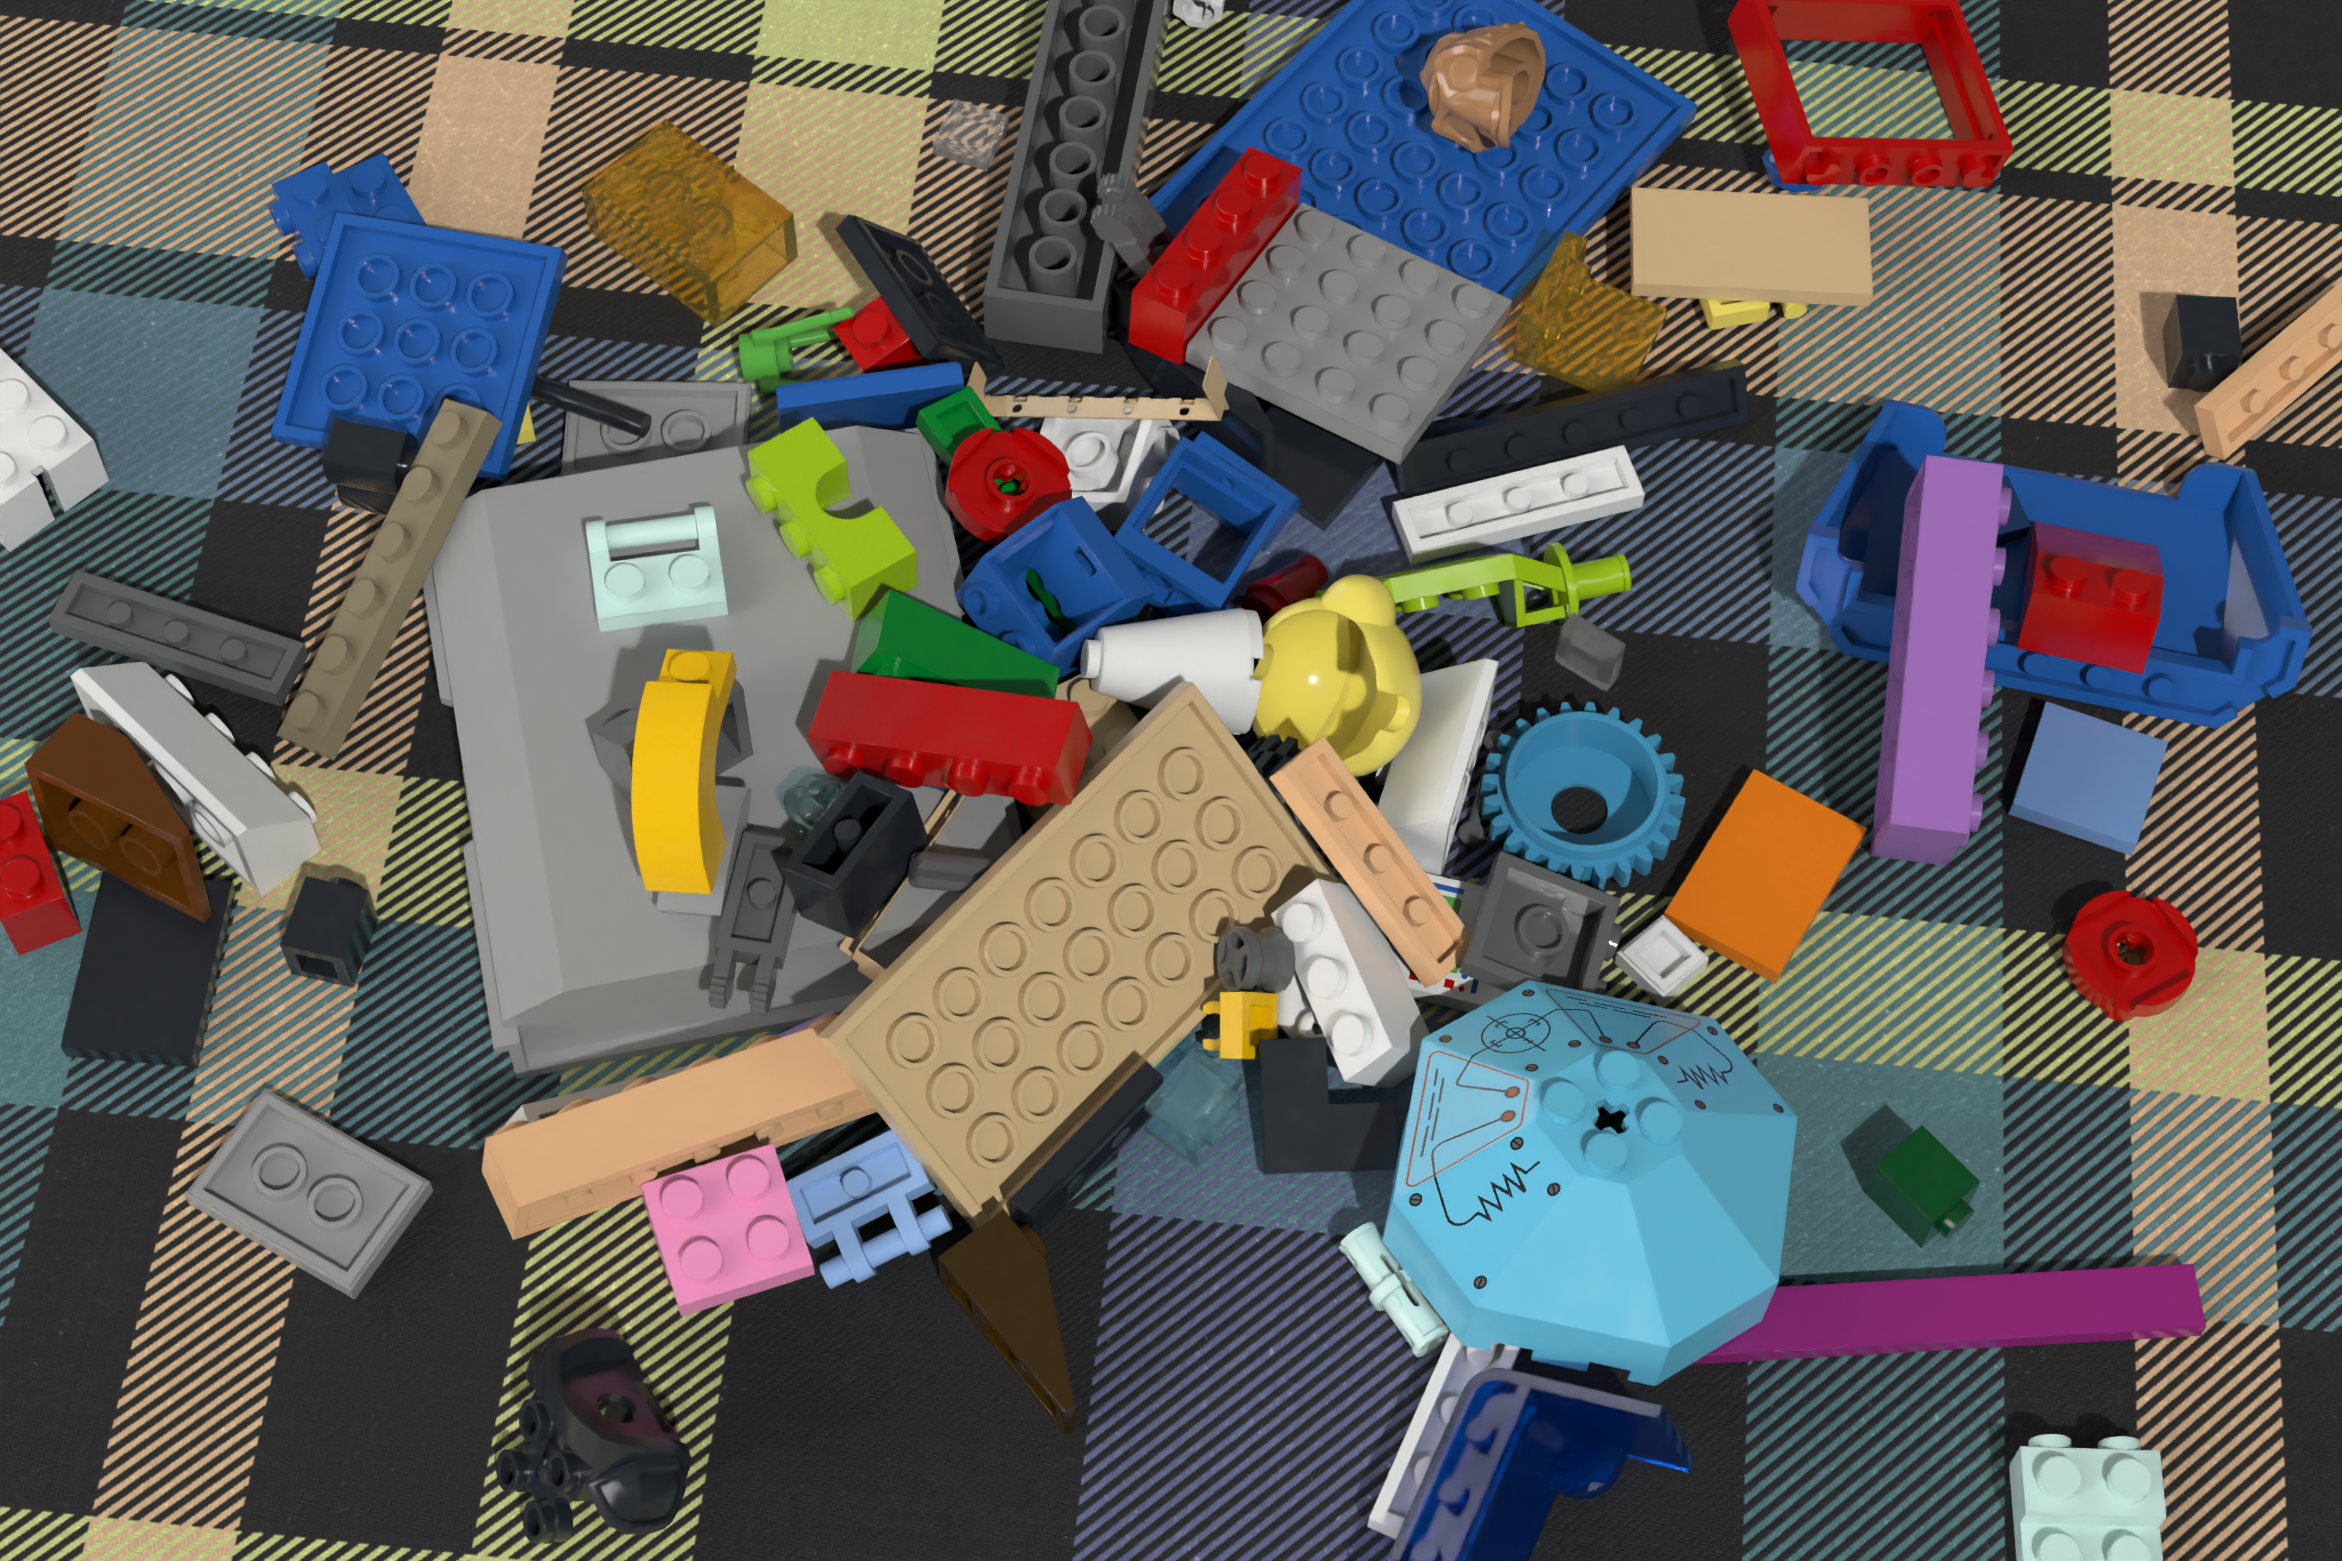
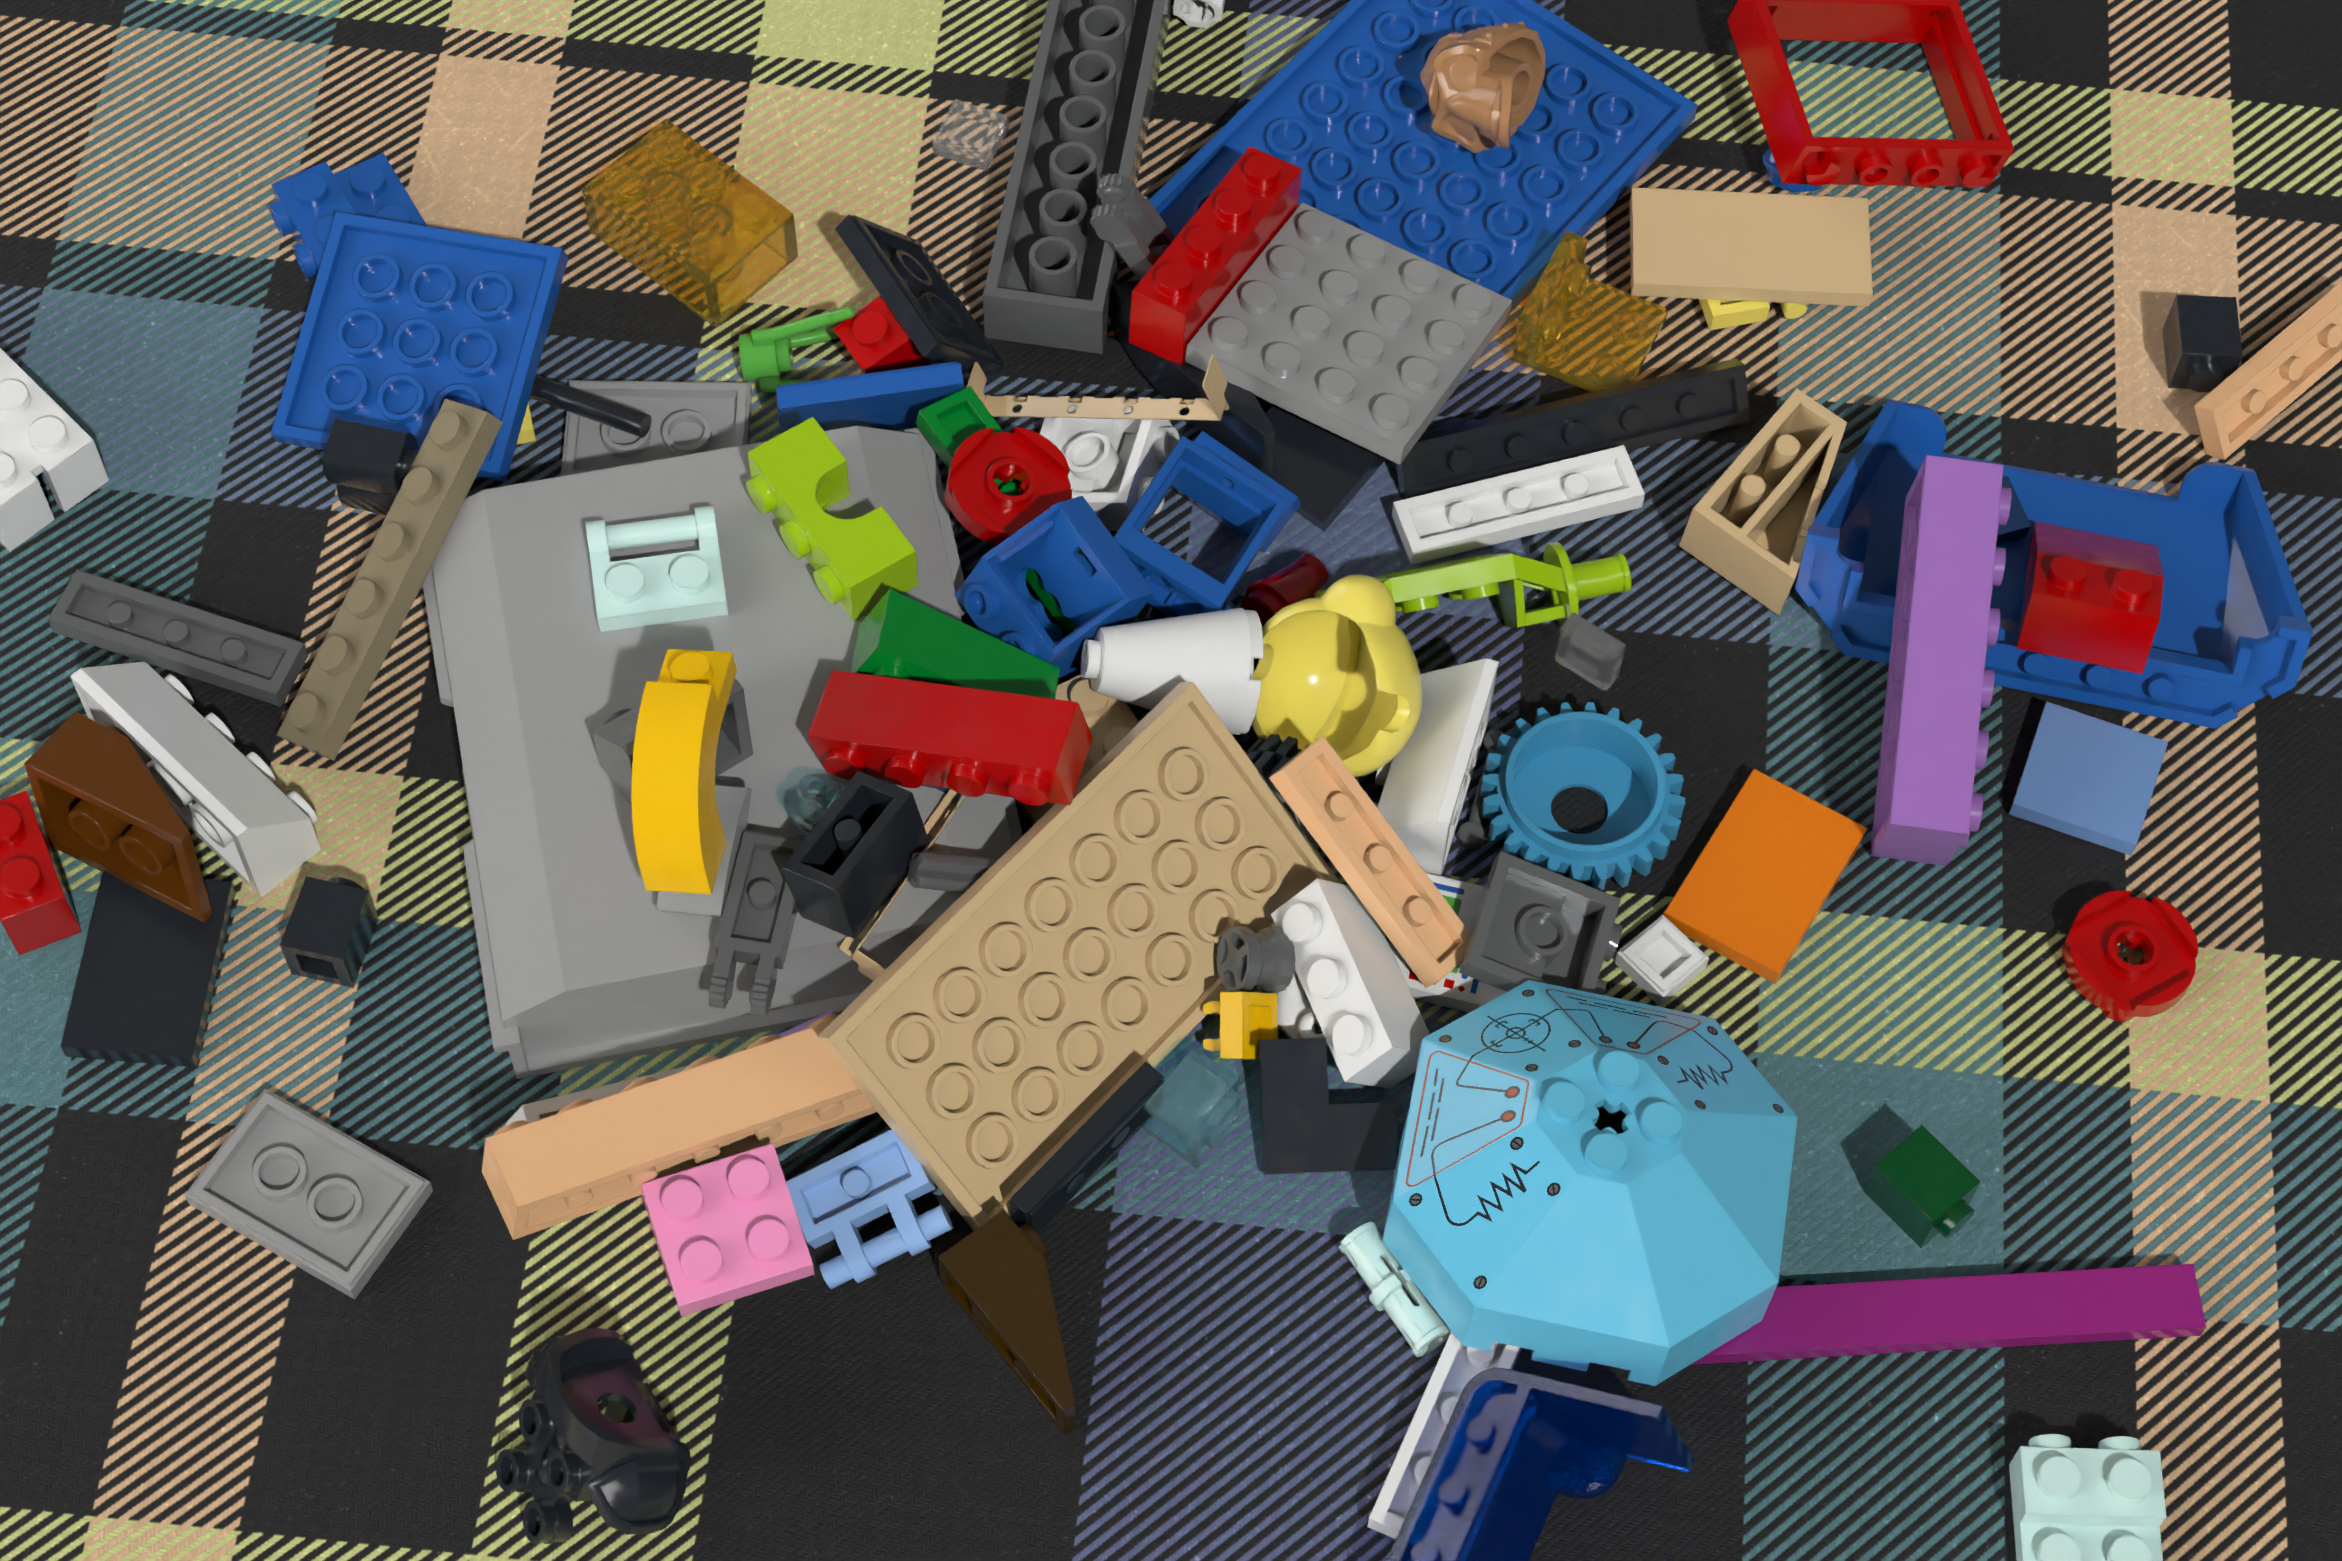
none -> tan wedge [1679,389,1847,615]

